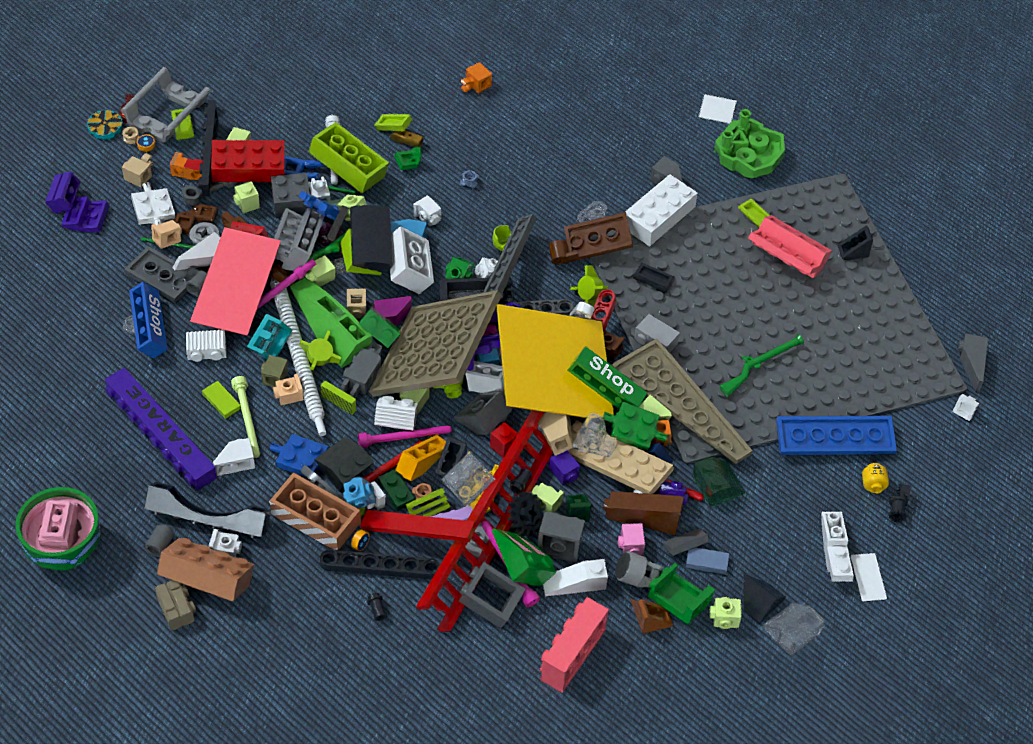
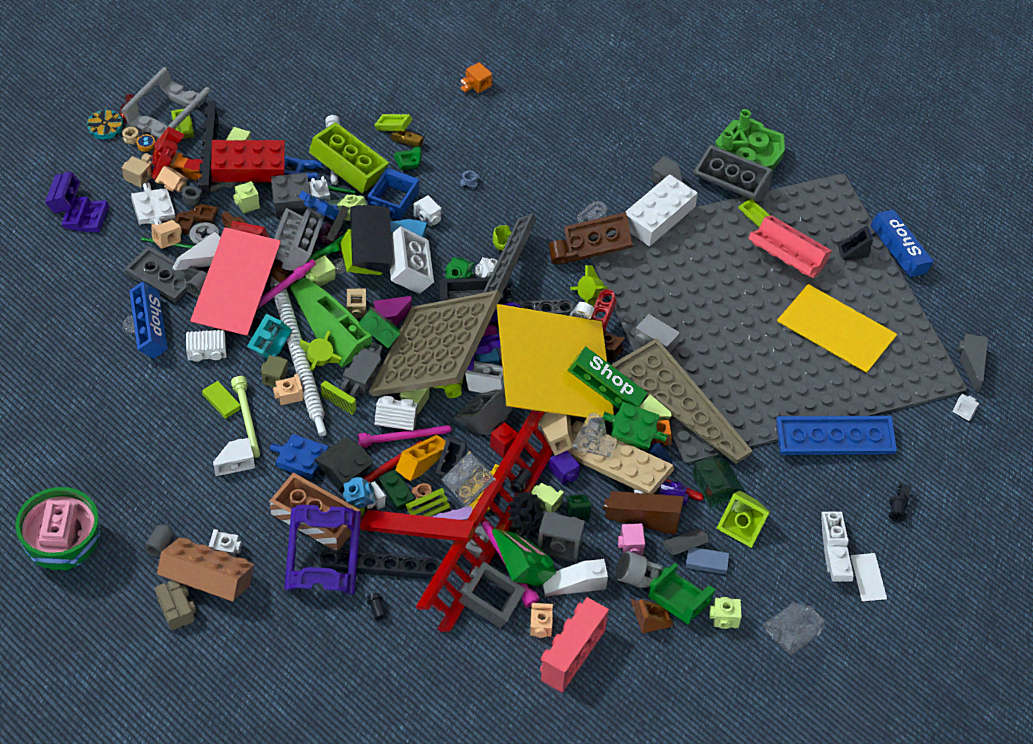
dark purple brick [105,368,217,491] -> none
arch [145,482,271,539] -> none
dark grey tile [301,465,346,502] -> none
light orange tile [351,530,370,551] -> none
black tile [633,263,675,293] -> none
white sticker [699,95,736,123] -> none
green piece [719,334,804,397] -> none
black slope [743,574,786,624] -> none
yellow head [862,463,889,493] -> none
none -> red piece [151,126,184,180]
none -> light nougat brick [155,166,188,192]
none -> dark purple piece [284,505,361,594]
none -> blue window [368,168,419,220]
none -> light nougat brick [530,603,553,638]
none -> dark grey brick [693,145,773,202]
none -> lime slope [717,491,770,548]
none -> yellow piece [777,284,897,373]
none -> blue brick [870,210,934,277]

